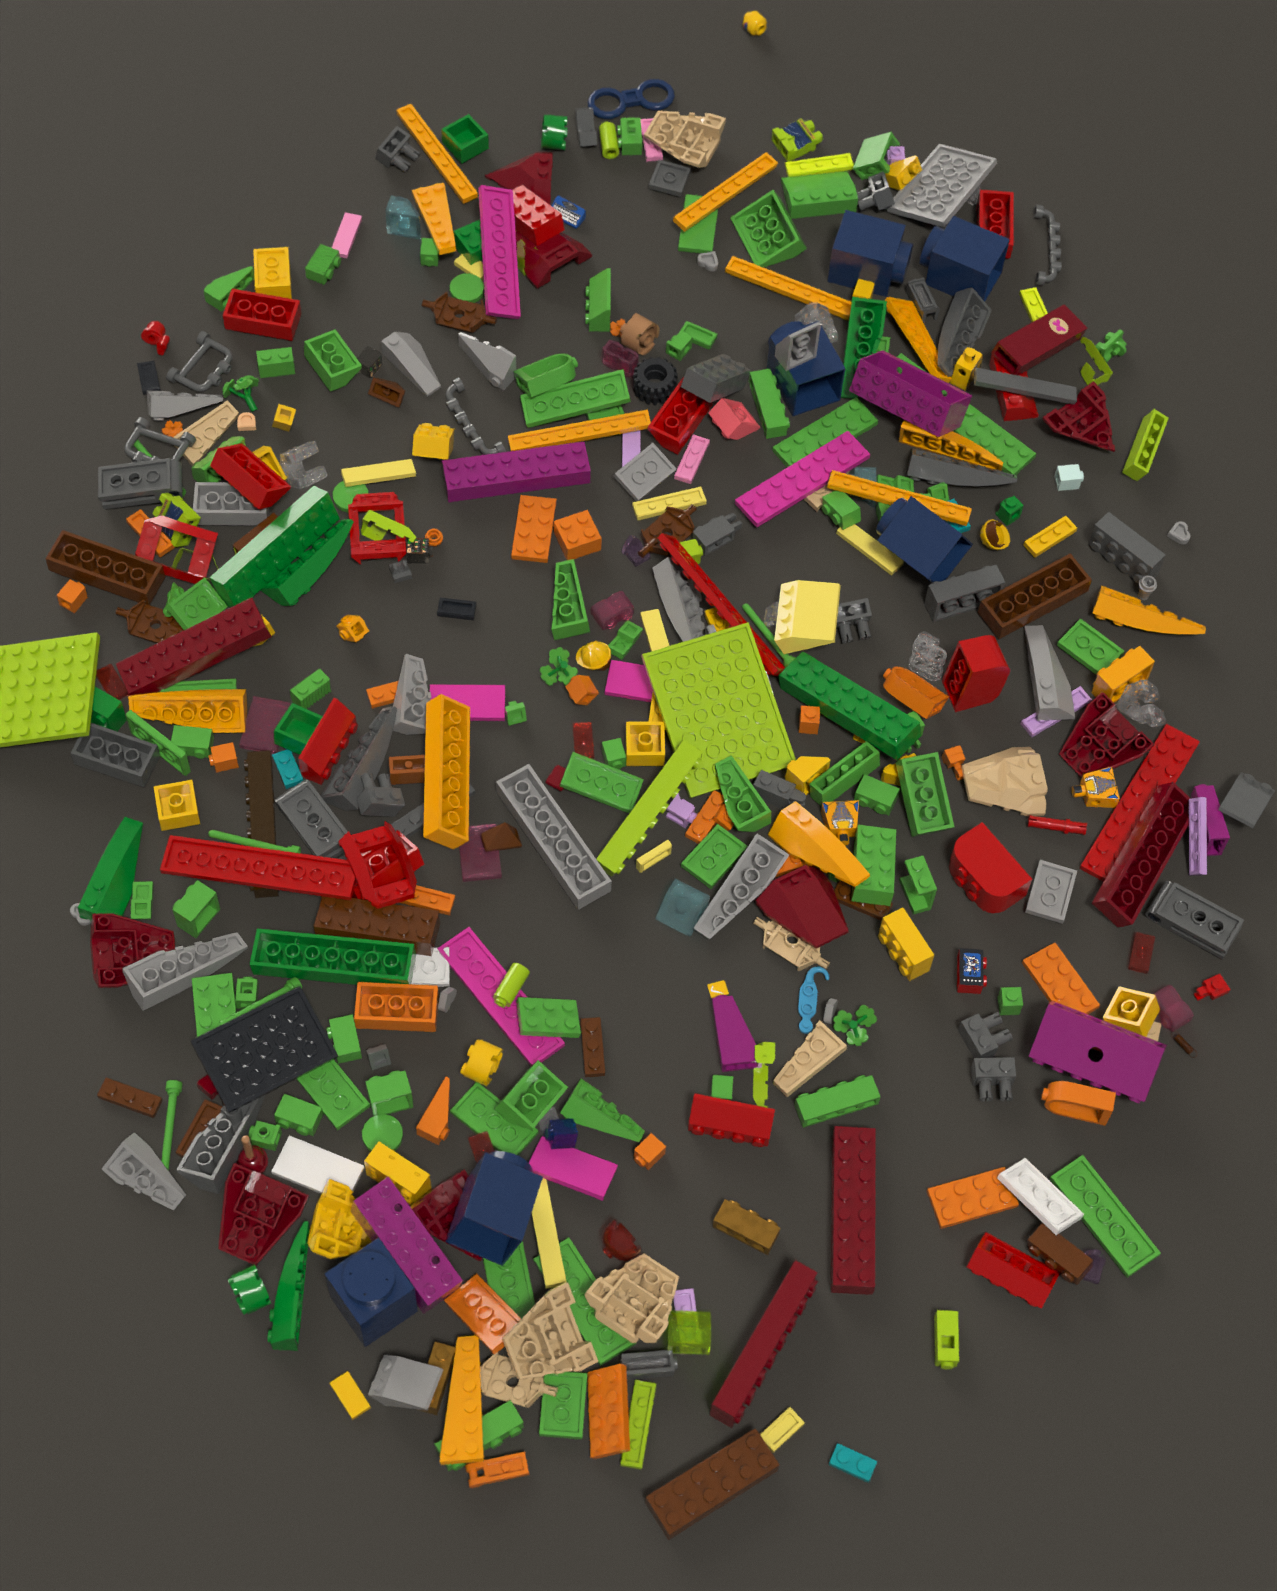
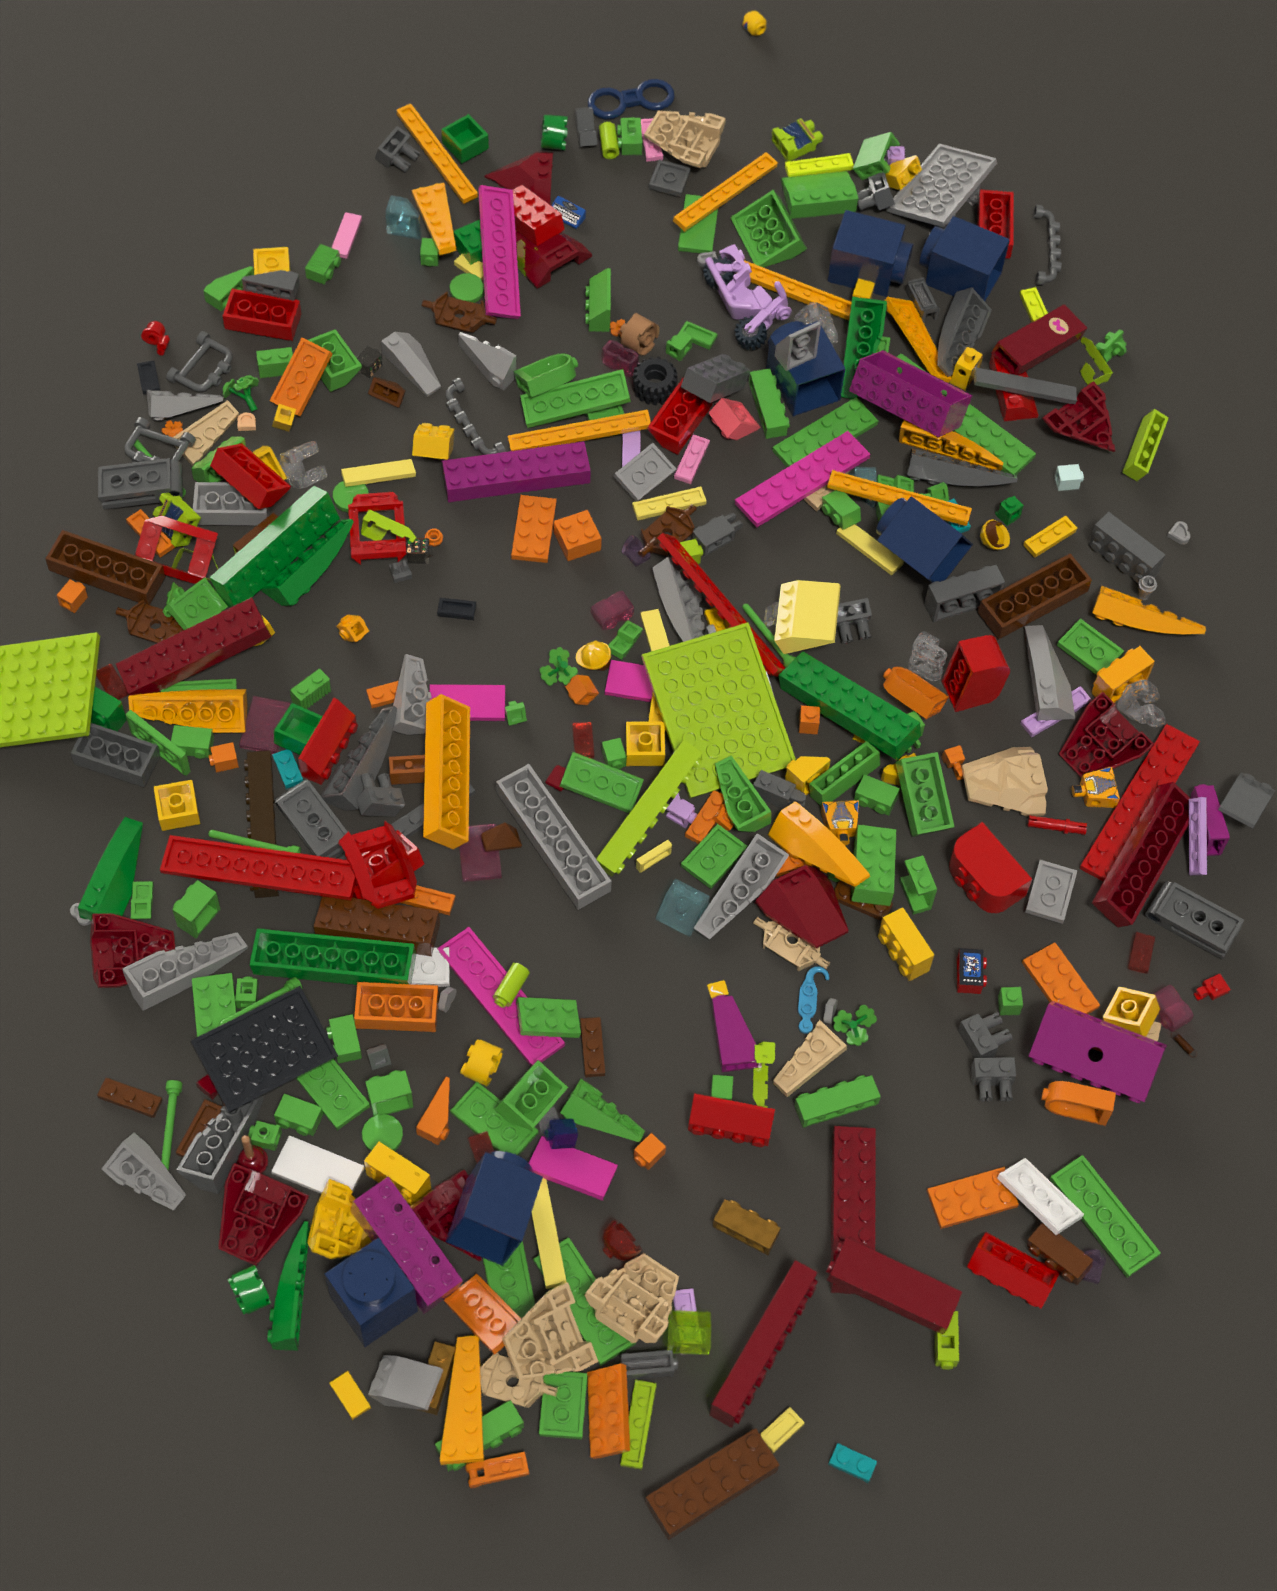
bright green wedge [552,559,590,640] -> none
none -> dark grey slope [242,270,300,301]
none -> orange plate [270,338,333,417]
none -> lavender piece [703,244,792,350]
none -> dark red brick [826,1237,962,1335]

